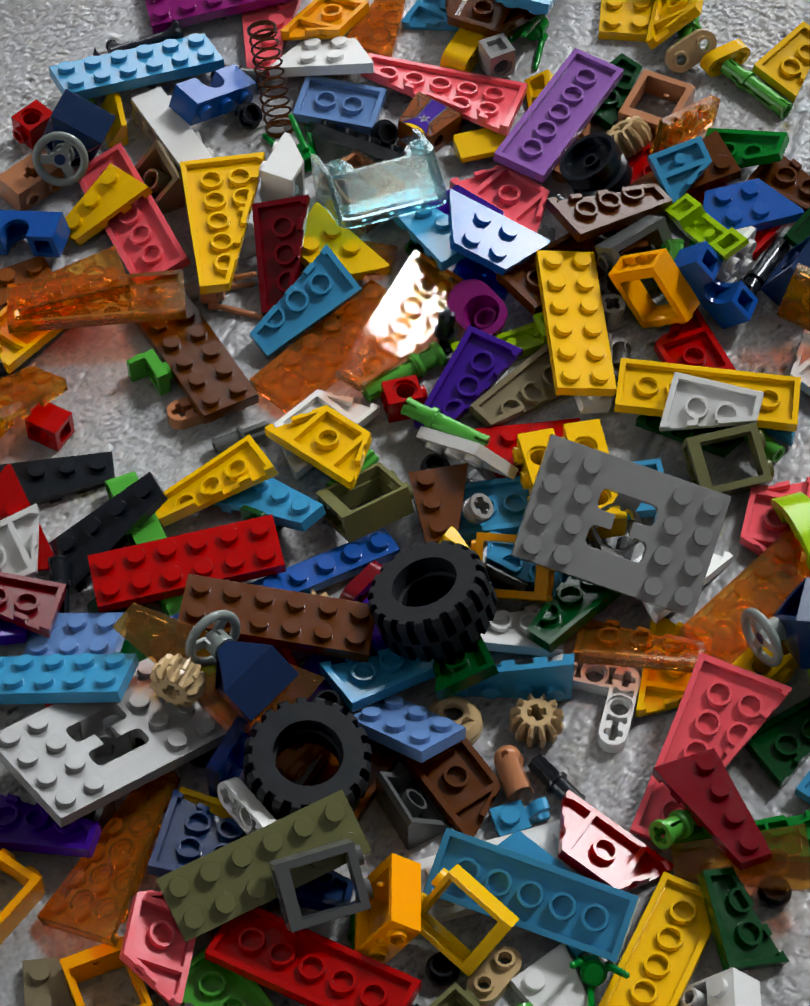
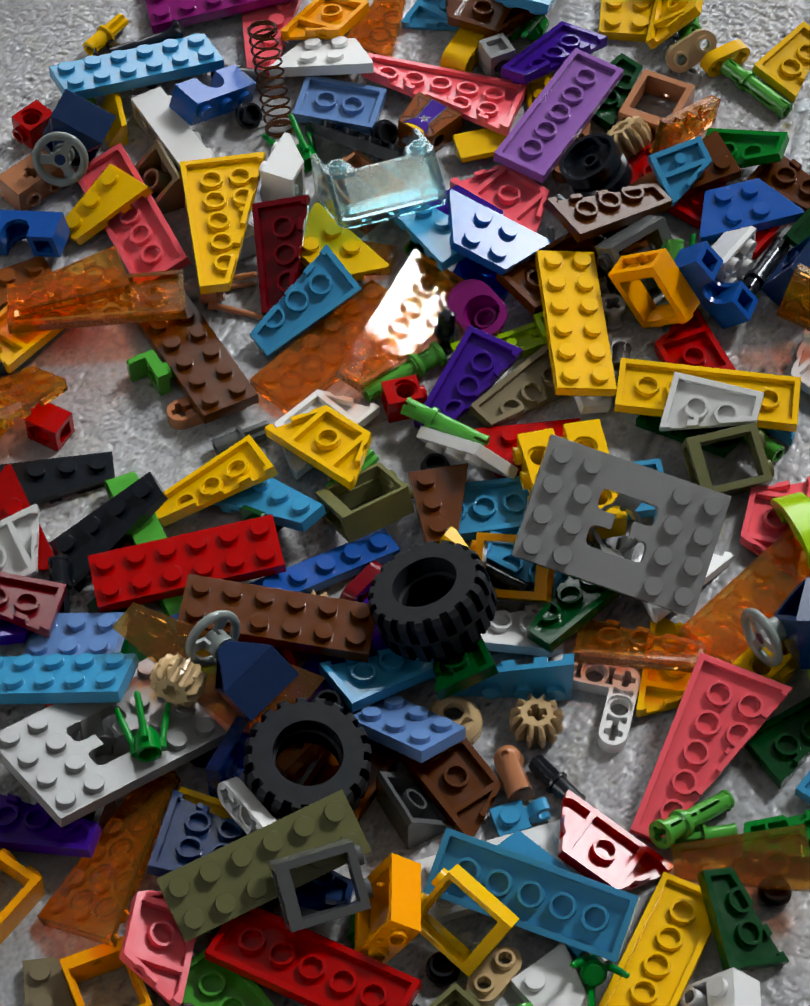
light grey bush [462,493,494,524] -> none
dark red wing [652,748,772,871] -> none
lime slope [665,193,749,261] -> none
none -> yellow axle [82,13,128,56]
none -> green plant [114,690,171,762]
none -> dark purple wing [501,21,608,85]

